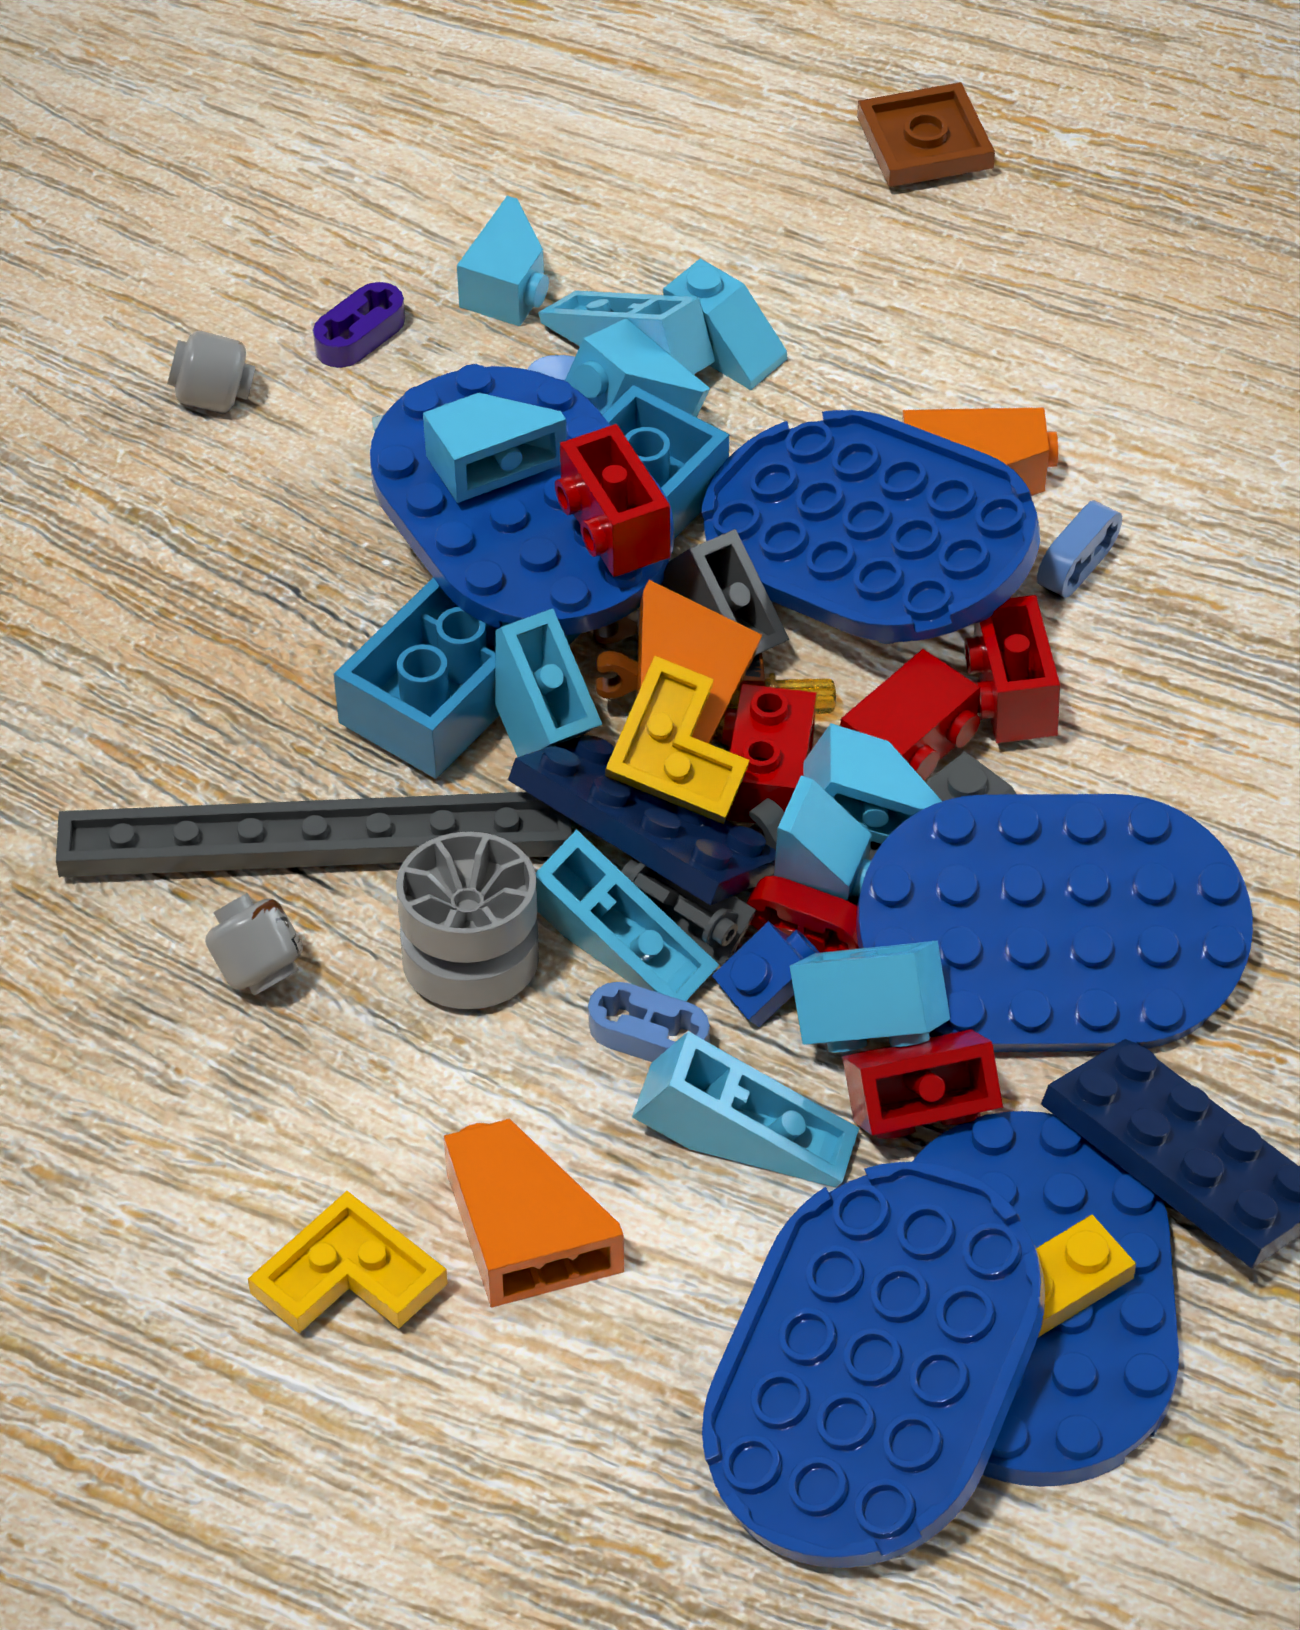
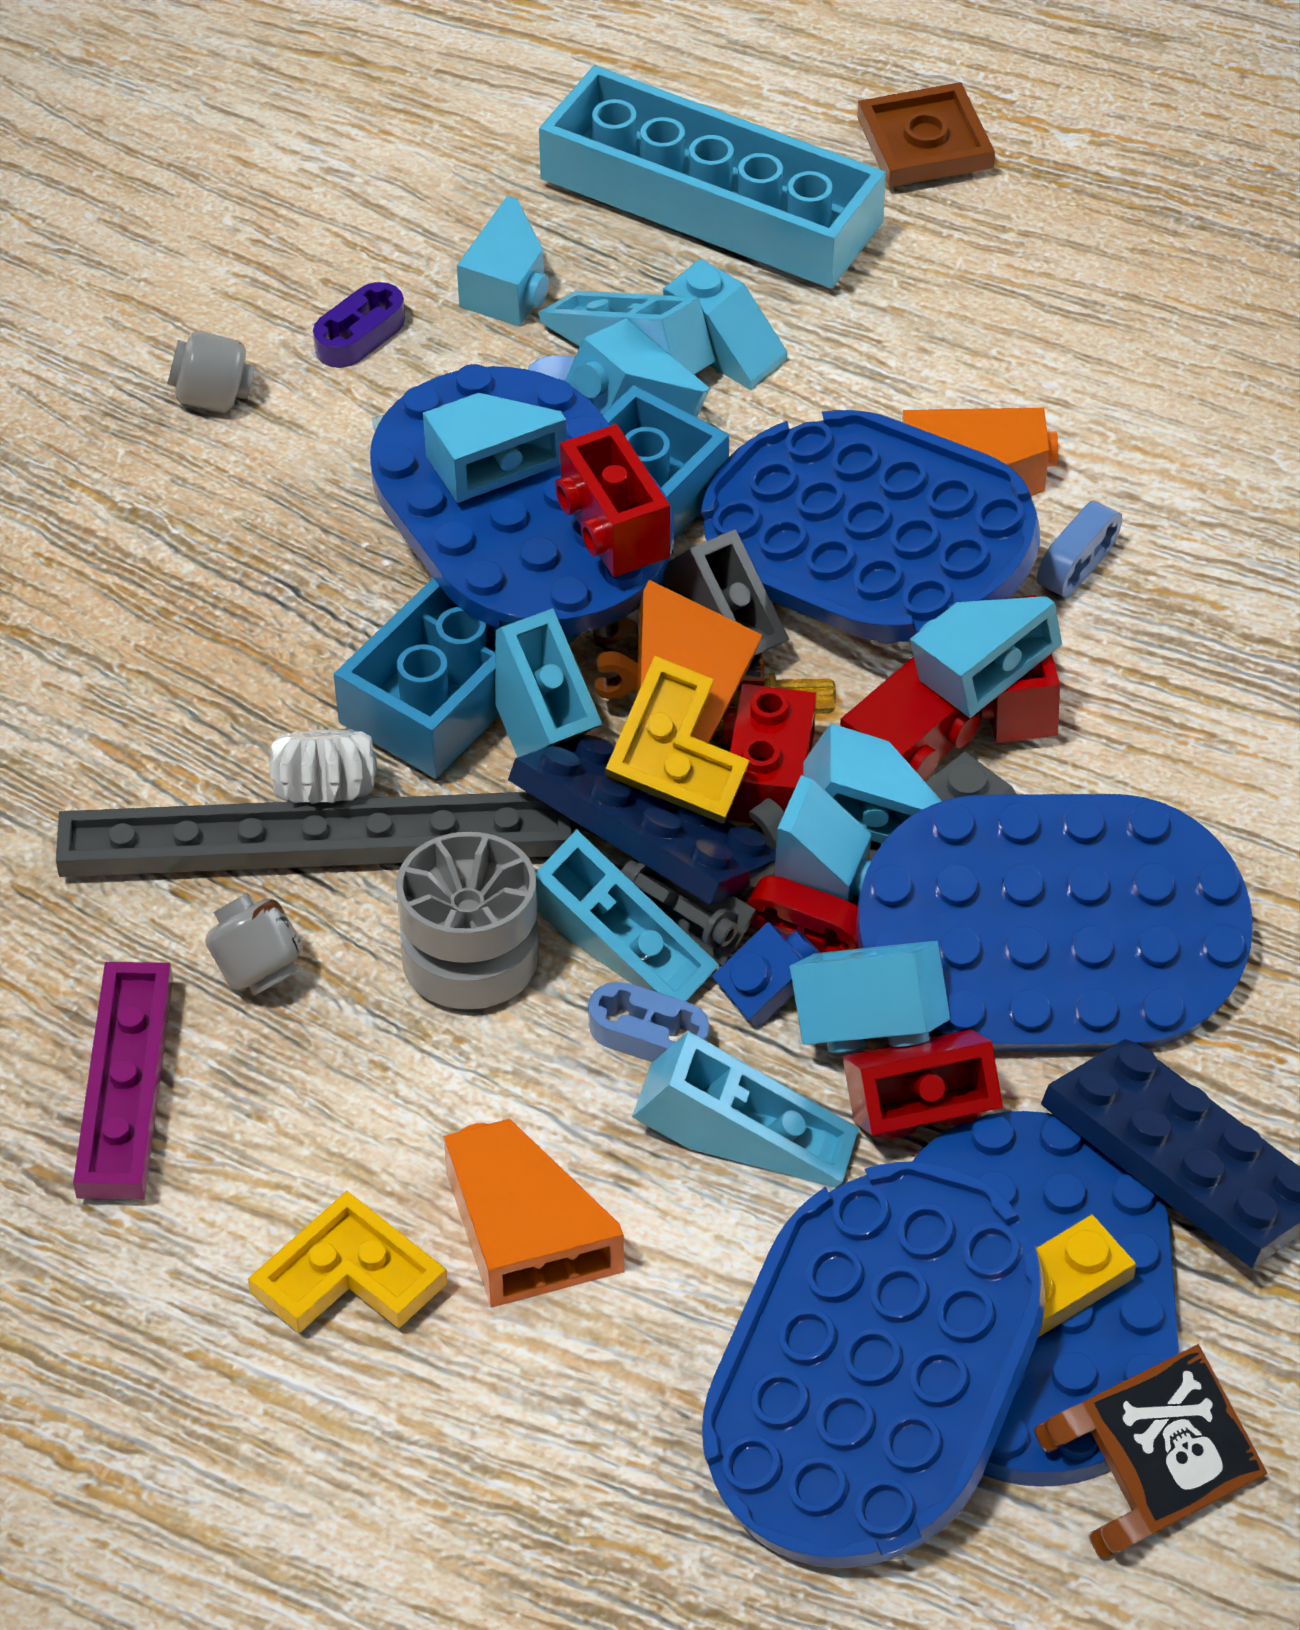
none -> magenta plate [73,962,173,1200]
none -> white gear [269,728,377,804]
none -> medium azure brick [539,65,886,289]
none -> medium azure slope [910,596,1063,718]
none -> flag [1034,1344,1268,1559]

